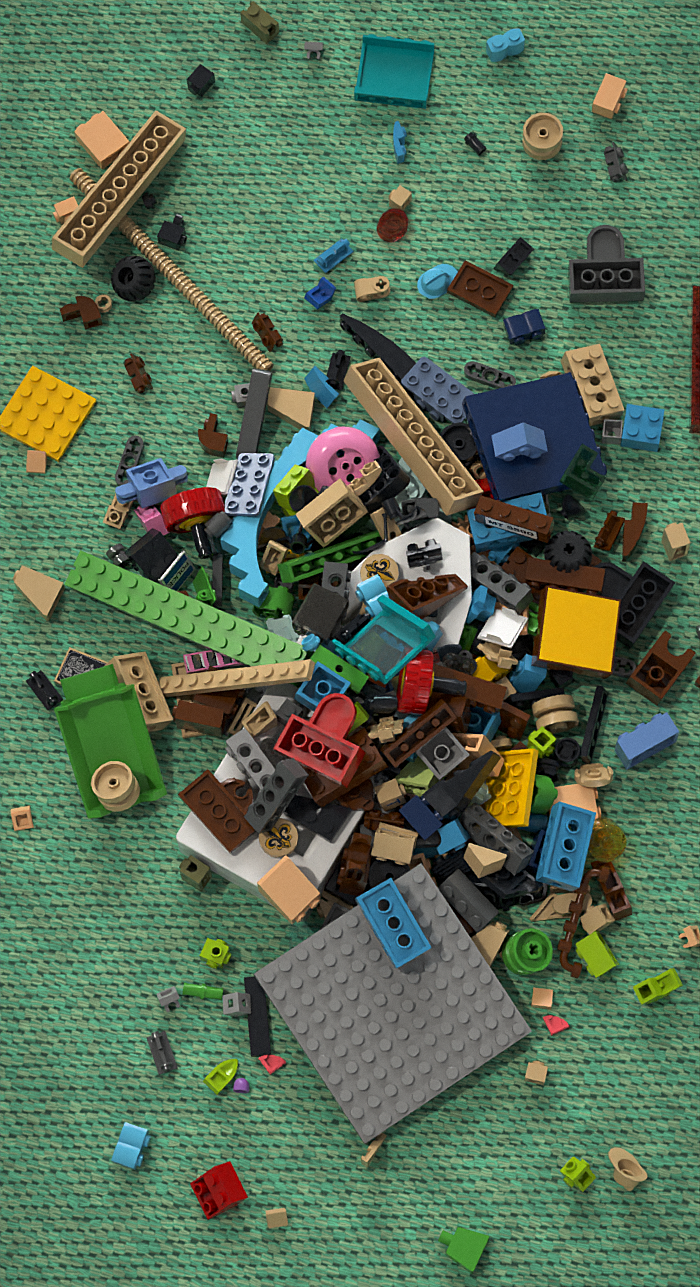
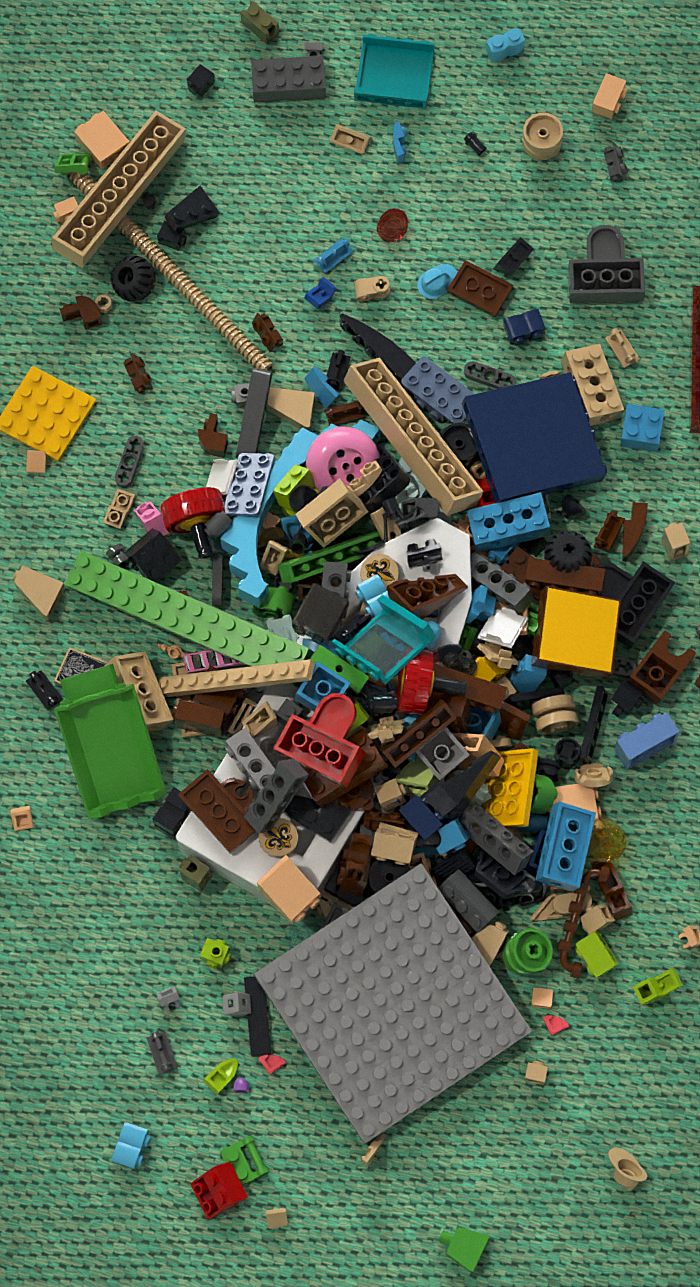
tan wheel [91,761,140,812] -> none
medium blue brick [115,458,188,508] -> none
piece [158,550,195,591] -> none
bright green pin [182,982,224,1000] -> none
bright green hinge [192,566,217,606] -> none
medium azure plate [301,634,320,652] -> none
dark azure brick [355,878,432,969] -> none
tan plate [388,185,412,214] -> none
tan slope [463,843,507,878] -> none
reddish brown brick [474,495,554,543] -> none
medium blue brick [491,423,548,461] -> none
lime brick [527,726,556,758] -> none
clear green brick [559,444,606,501] -> none
lime brick [560,1156,597,1192] -> none
light grey piece [602,419,623,444] -> none
none -> bright green plate [54,153,92,175]
none -> black brick [152,787,191,840]
none -> light nougat piece [158,644,188,659]
none -> black wing [165,185,220,232]
none -> bright green plate [220,1135,270,1186]
none -> dark grey brick [251,56,326,102]
none -> reddish brown hinge [325,401,365,426]
none -> tan slope [330,124,371,154]
none -> tan hinge [605,328,640,368]
none -> black brick [611,679,645,717]

